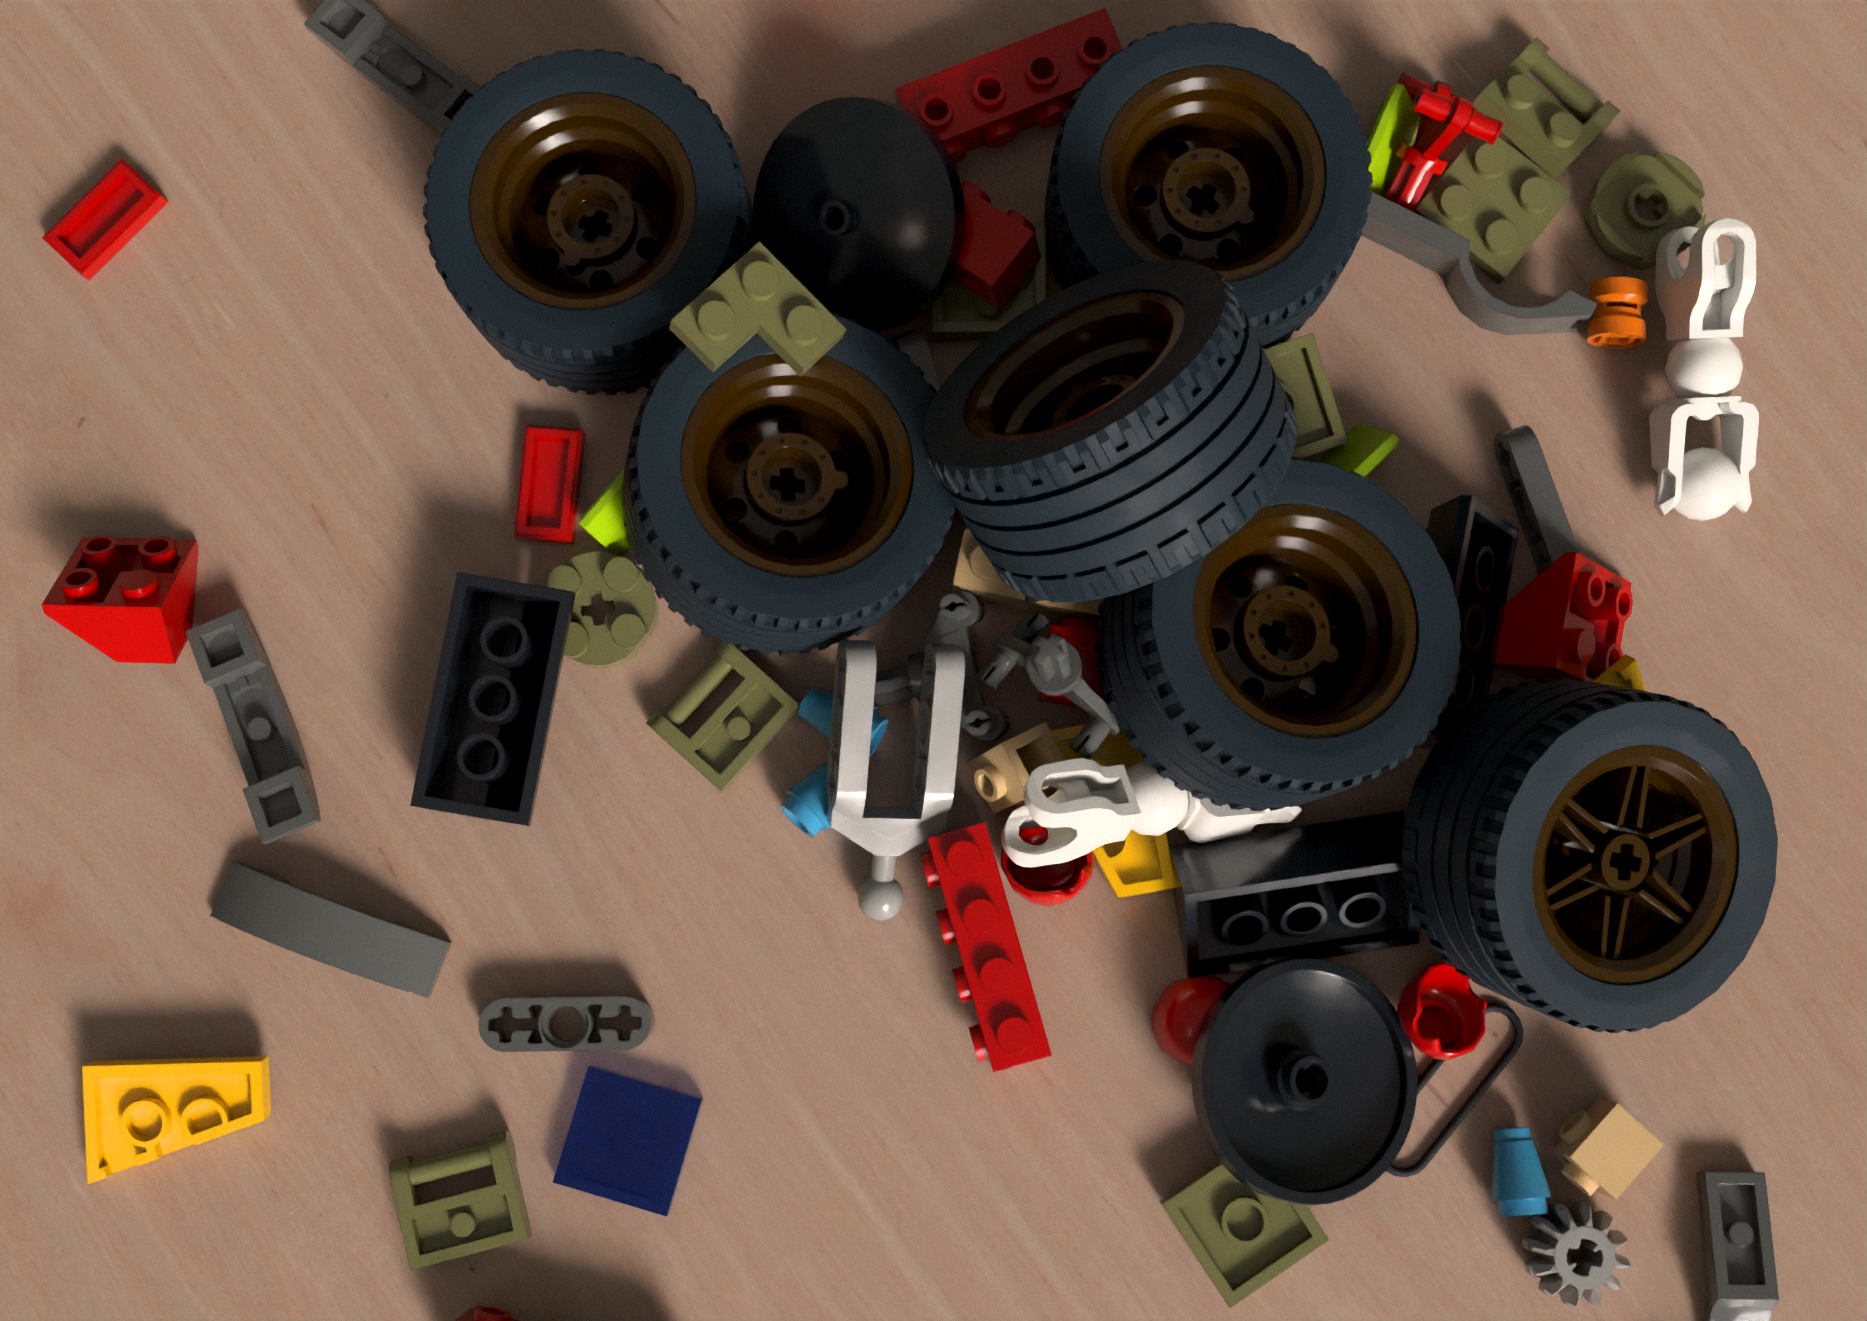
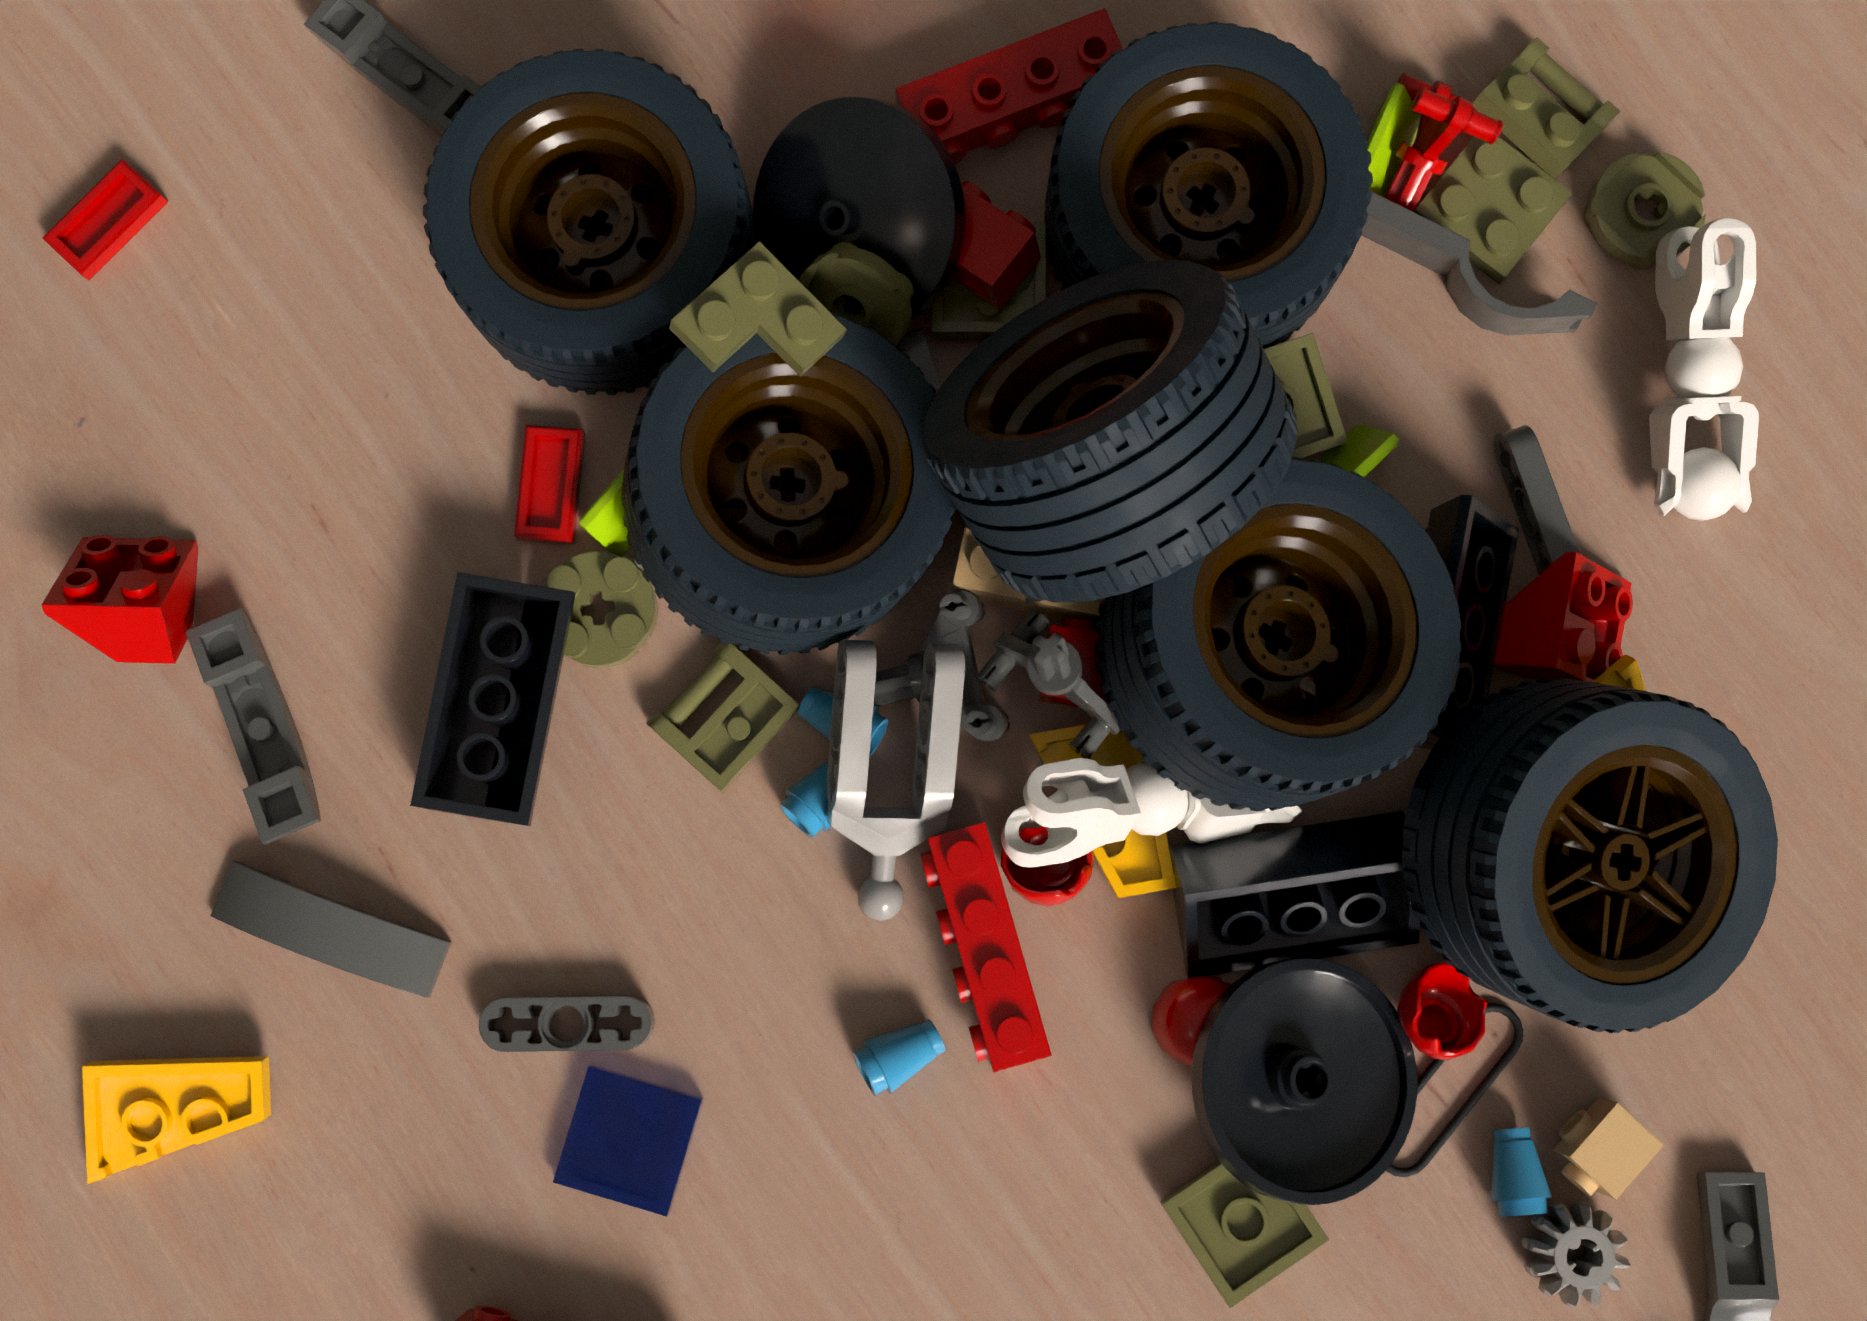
olive plate [389,1131,533,1271] -> none
tan brick [967,722,1065,814] -> none
orange wheel [1587,277,1648,349] -> none
none -> olive plate [798,242,914,347]
none -> dark azure cone [853,1019,946,1096]

